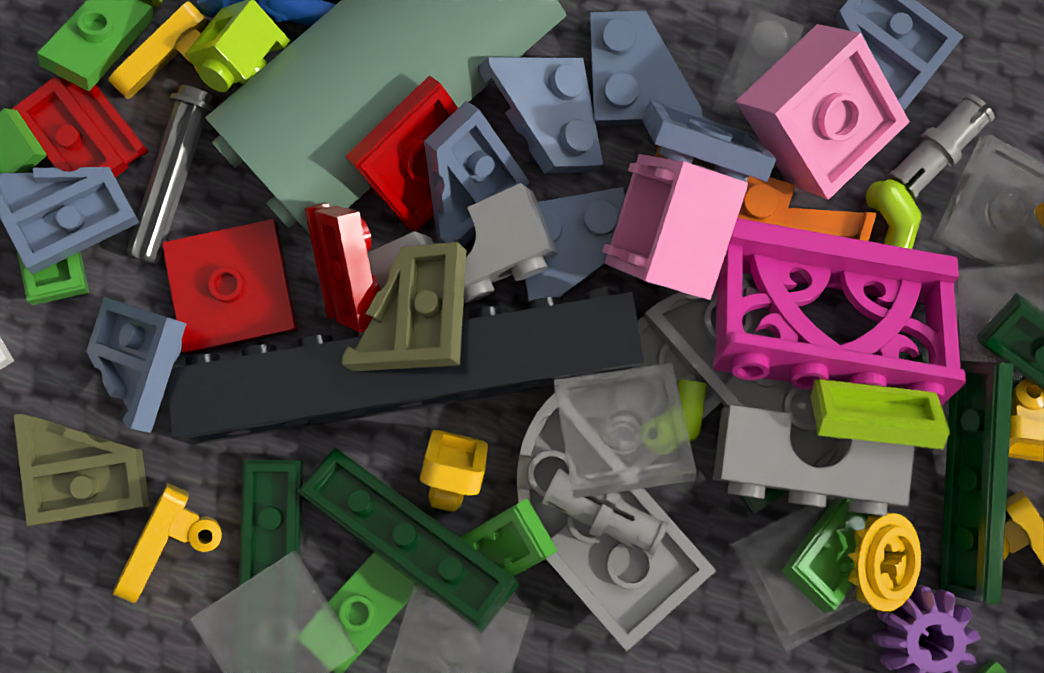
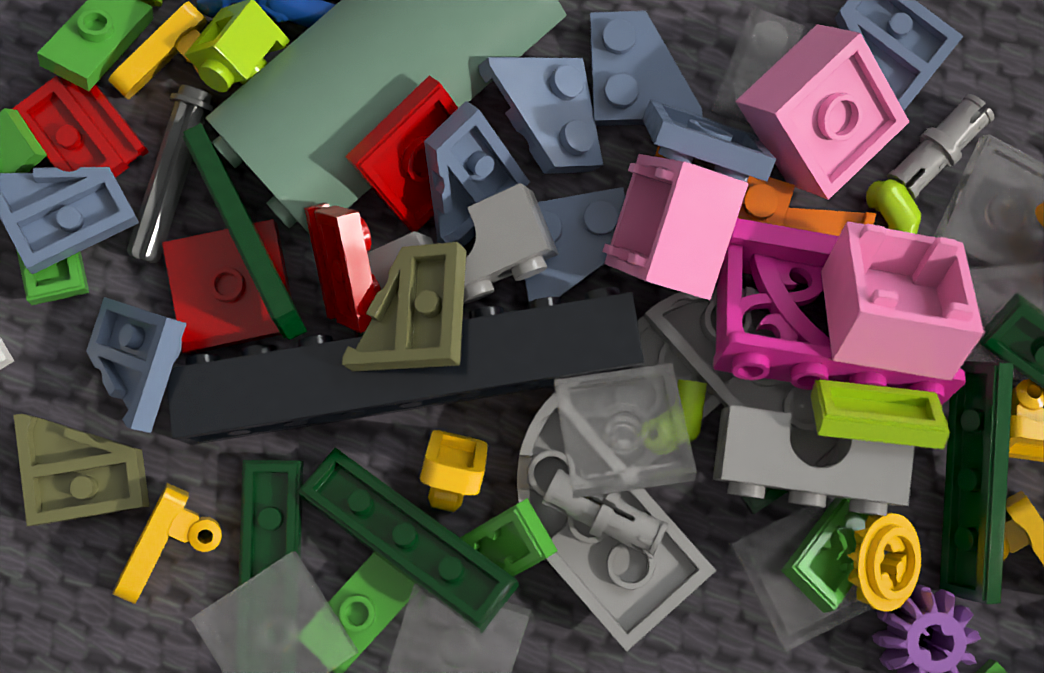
none -> dark green tile [182,123,307,340]
none -> bright pink container [821,221,984,381]

